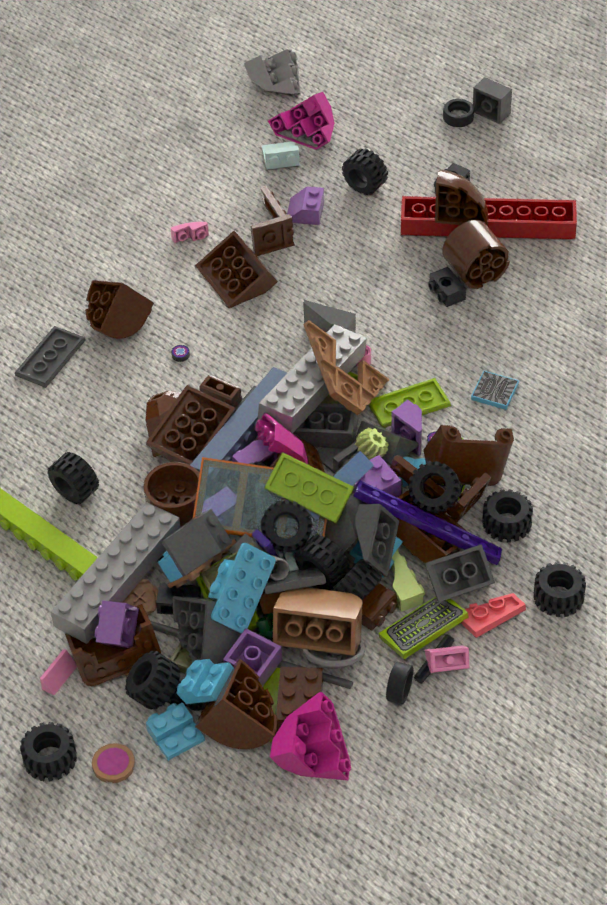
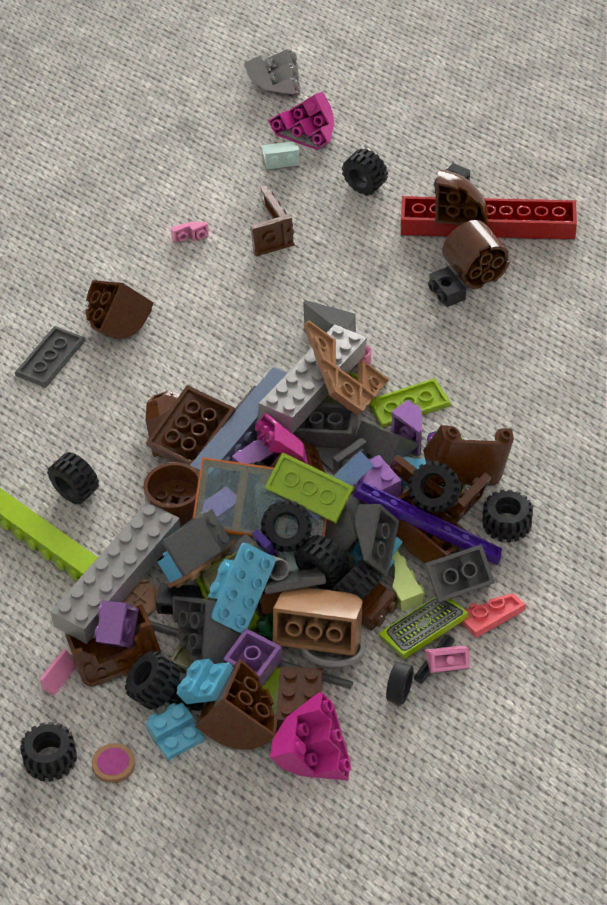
tile [171,345,190,362] -> none
reddish brown slope [195,231,278,308] -> none
reddish brown brick [199,375,242,408] -> none
medium lavender slope [287,186,324,225] -> none
yellowish green gear [355,427,389,460] -> none
black tyre [443,99,474,127] -> none
tile [471,371,519,410] -> none
dark grey brick [473,77,512,124] -> none
black tyre [533,562,586,617] -> none

